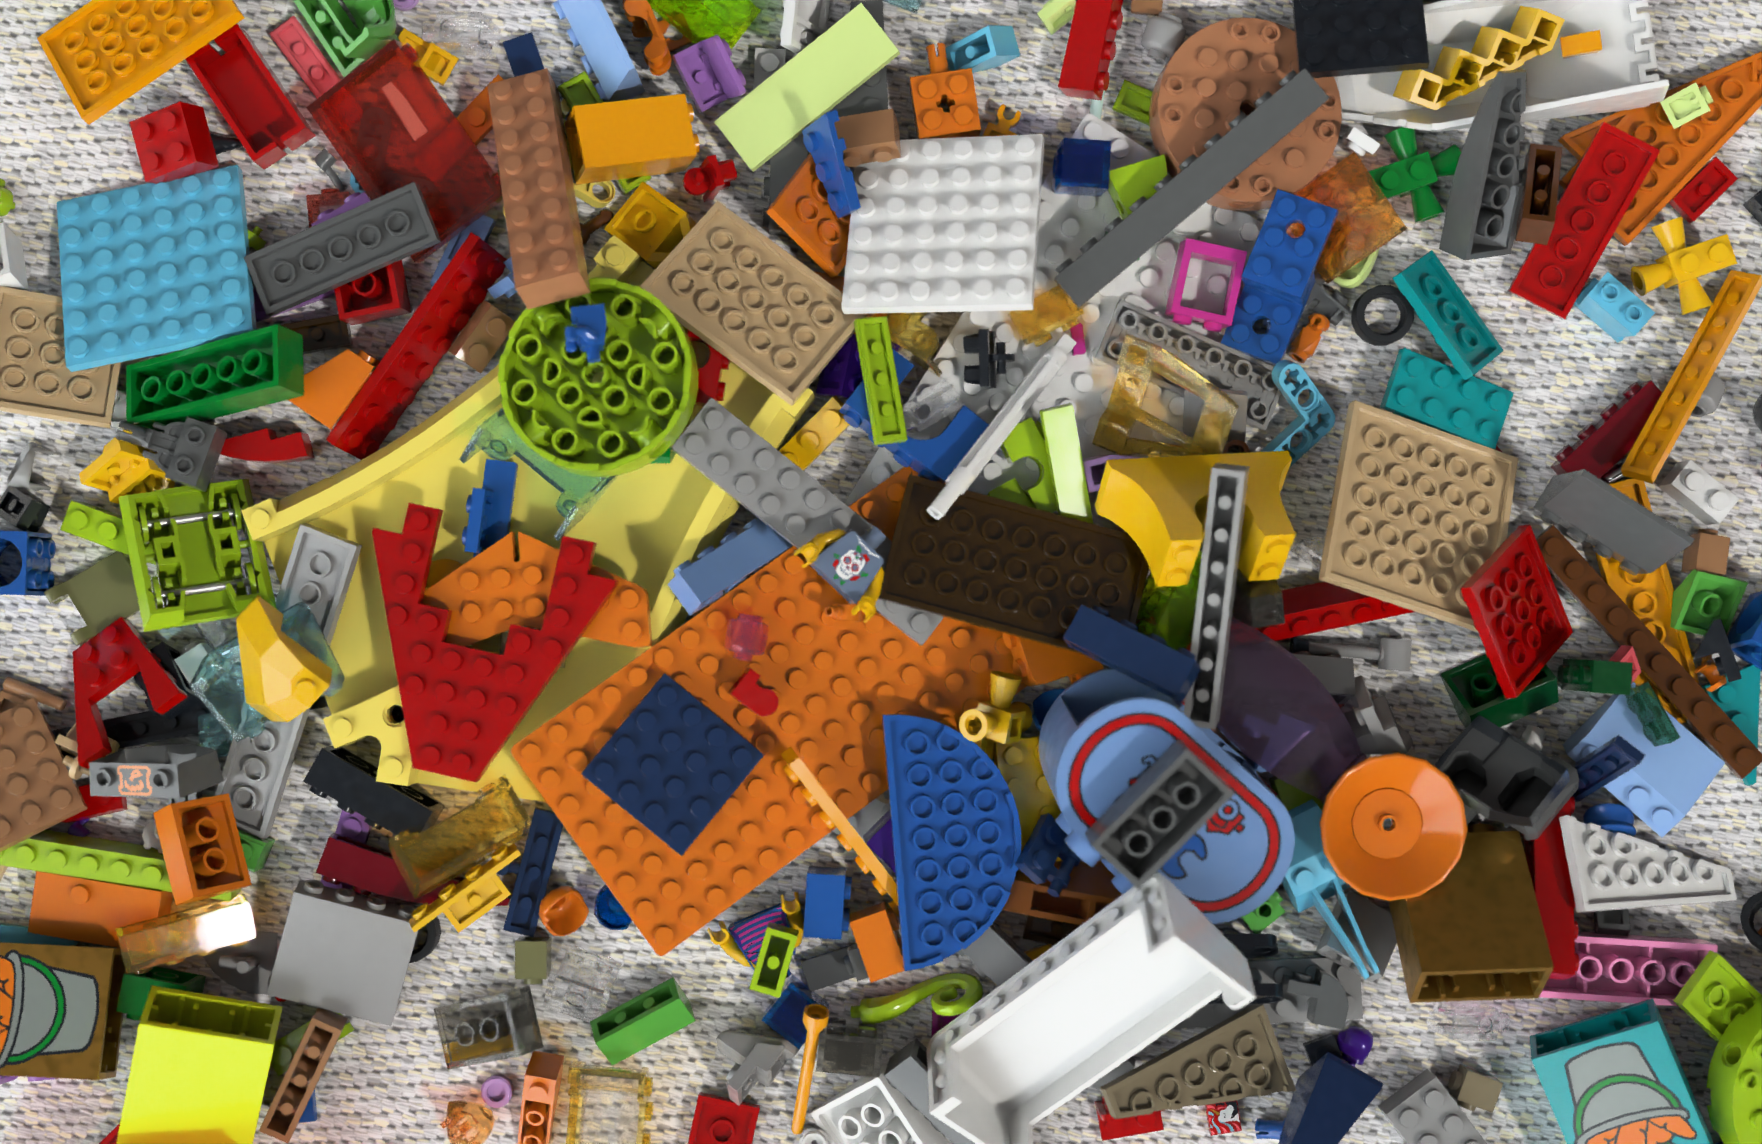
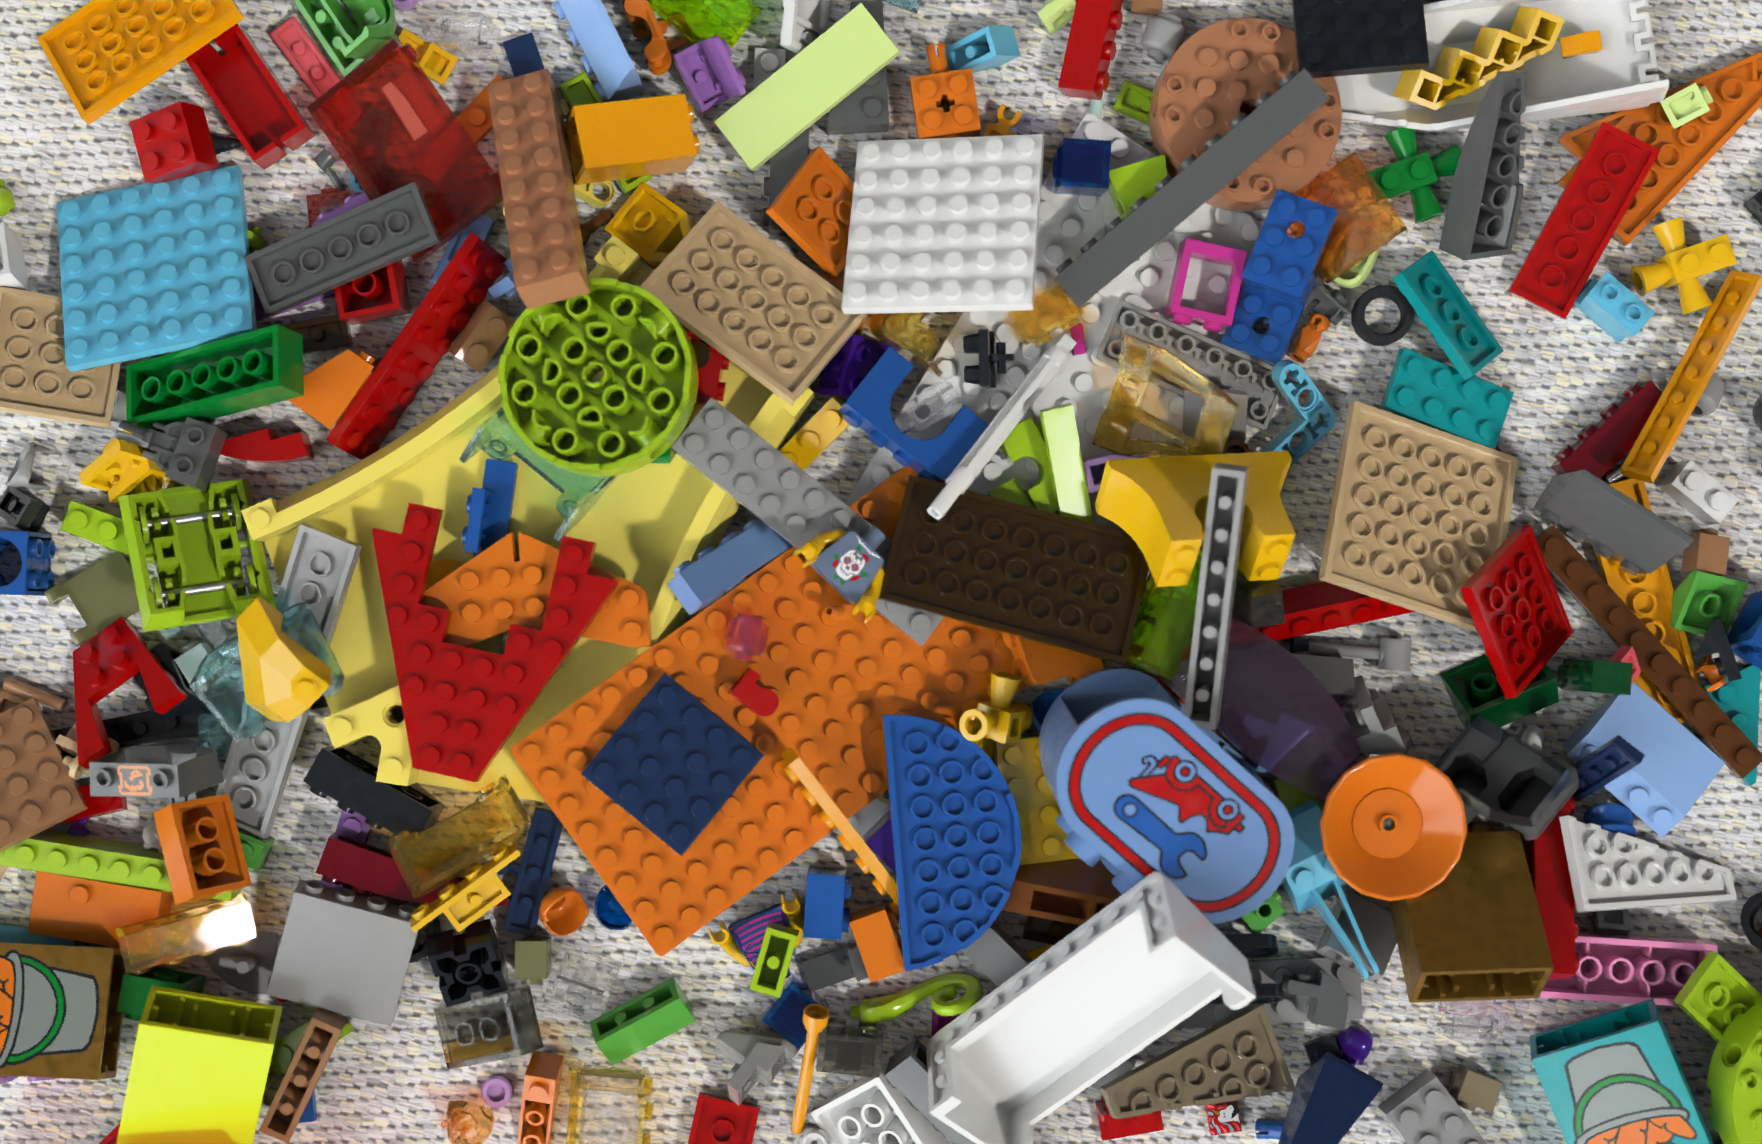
blue piece [565,304,606,363] -> none
red hips [683,154,738,202] -> none
blue wing [802,109,861,219] -> none
medium nougat brick [834,108,901,167] -> none
lime tile [854,316,908,445] -> none
dark blue plate [1015,813,1081,897] -> none
dark blue brick [1063,605,1201,703] -> none
dark grey brick [1085,738,1235,890] -> none
white plate [1343,127,1380,156] -> none
reddish brown brick [1515,143,1563,245] -> none
clear green plate [1625,681,1680,747] -> none
red plate [1668,157,1738,224] -> none
none -> black brick [428,919,508,1007]

